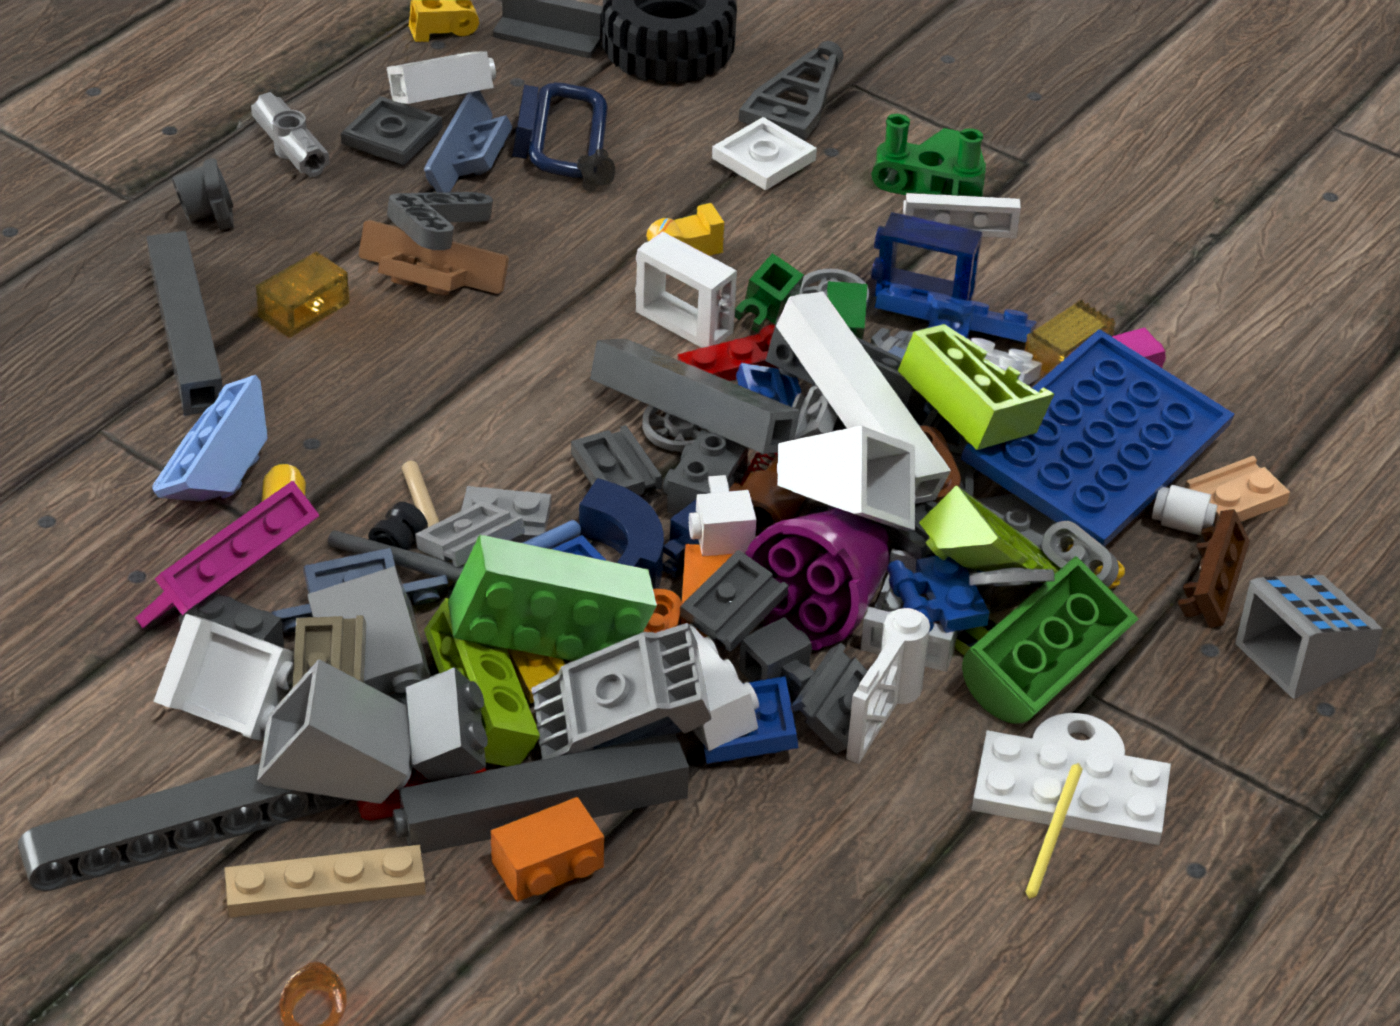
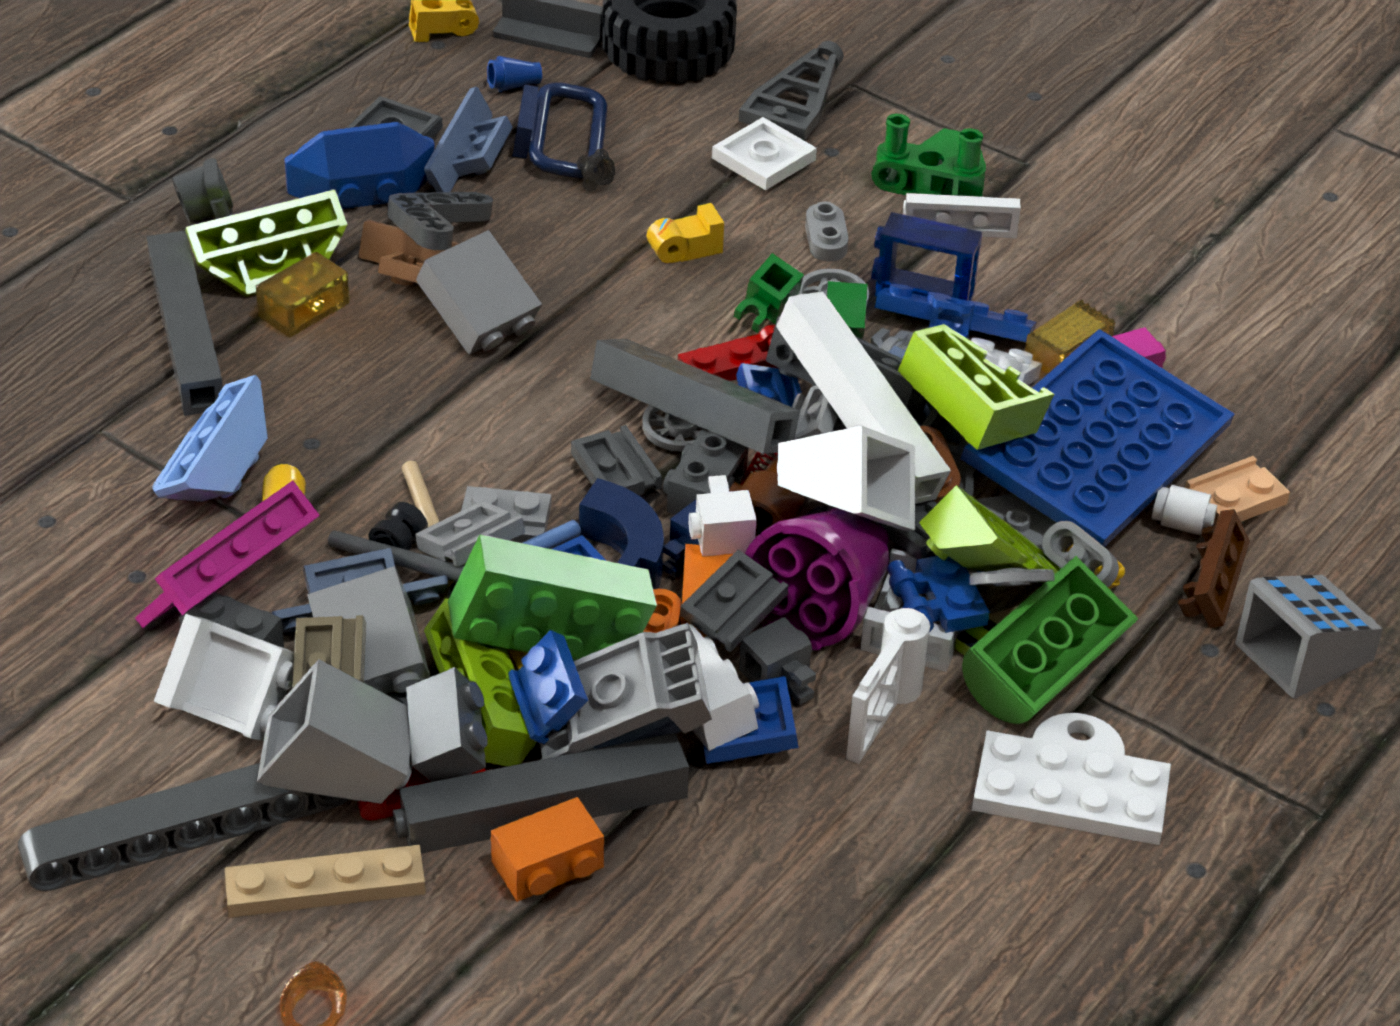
light grey piece [251,92,330,178] -> none
white window [387,51,496,104] -> none
white window [635,232,737,348] -> none
dark grey plate [791,643,868,754] -> none
light yellow axle [1025,763,1083,899] -> none
none -> lime wedge [185,190,348,297]
none -> blue wedge [284,122,435,209]
none -> light grey brick [416,230,542,355]
none -> blue cone [487,56,542,92]
none -> blue plate [508,630,588,744]
none -> light grey plate [805,202,849,261]

